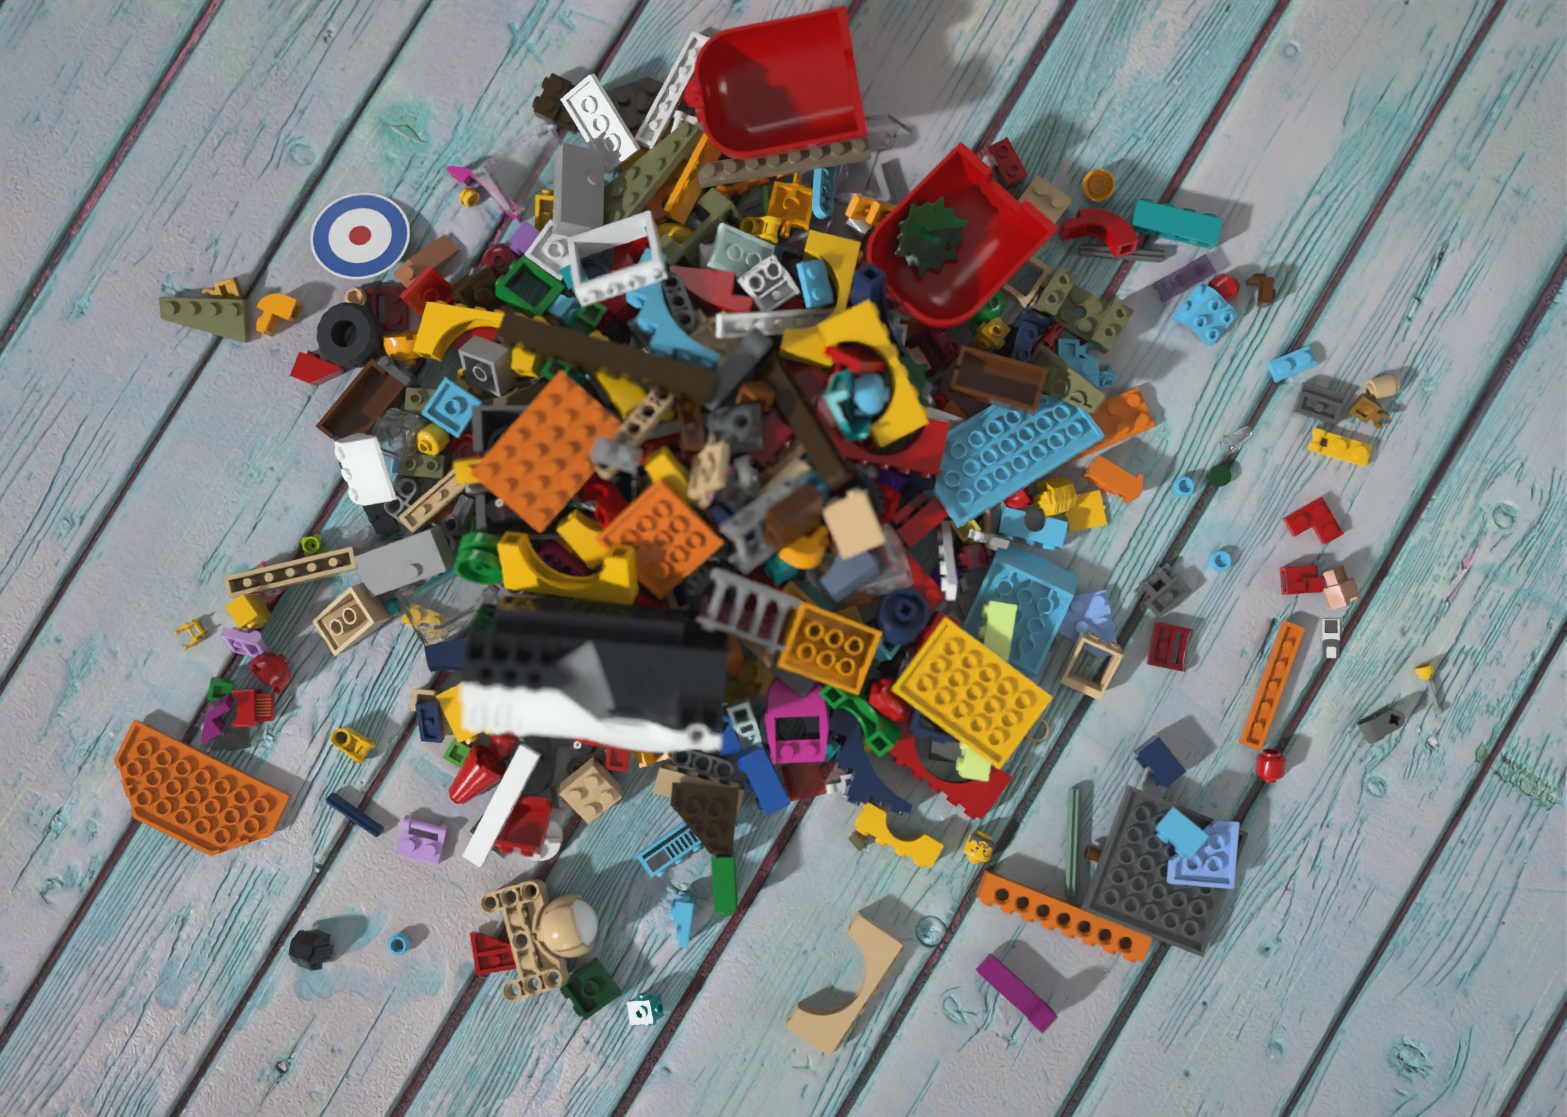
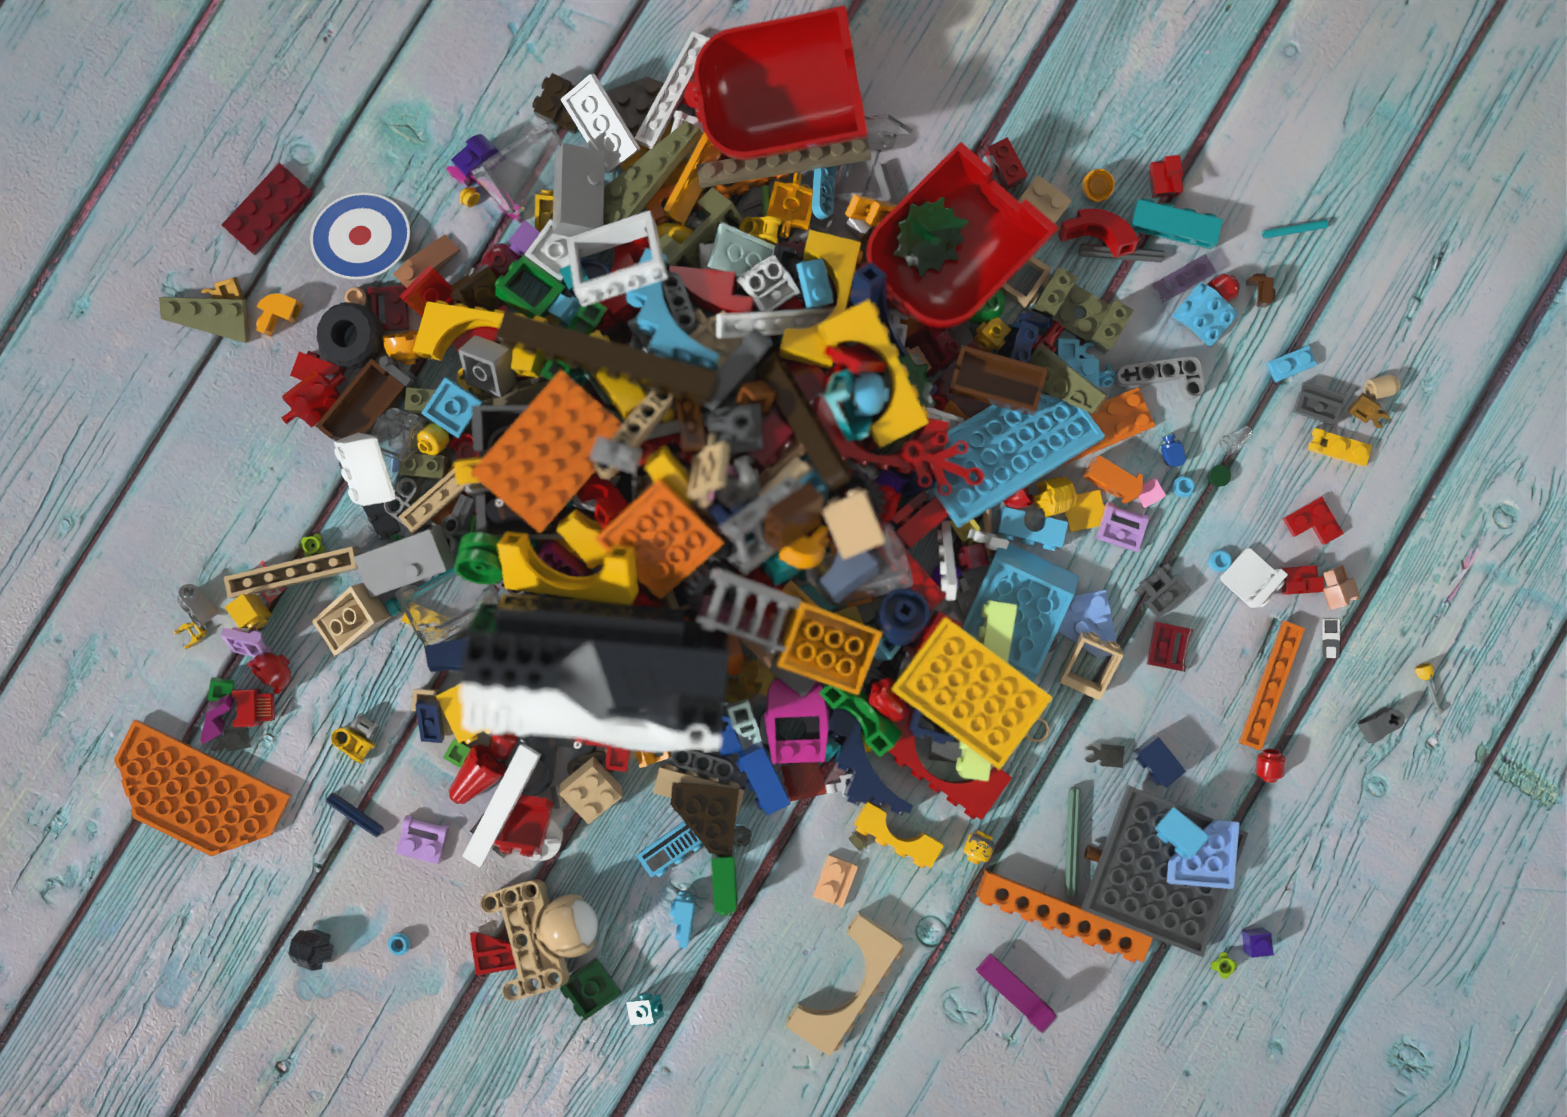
none -> light grey piece [177,584,219,627]
none -> dark red plate [221,162,313,255]
none -> red plate [281,370,346,428]
none -> light grey bush [350,713,380,740]
none -> dark purple brick [451,134,501,178]
none -> clear smoke plate [734,825,752,847]
none -> light nougat plate [813,854,858,908]
none -> red plant [901,432,984,496]
none -> clear smoke plate [1085,744,1124,768]
none -> lavender plate [1095,502,1149,552]
none -> light grey beam [1114,356,1205,400]
none -> bright pink slope [1139,478,1166,508]
none -> red piece [1149,155,1184,198]
none -> blue arm [1161,433,1186,467]
none -> lime plate [1211,952,1237,979]
none -> white bracket [1220,548,1288,608]
none -> dark purple brick [1241,928,1274,958]
none -> teal piece [1262,219,1328,239]

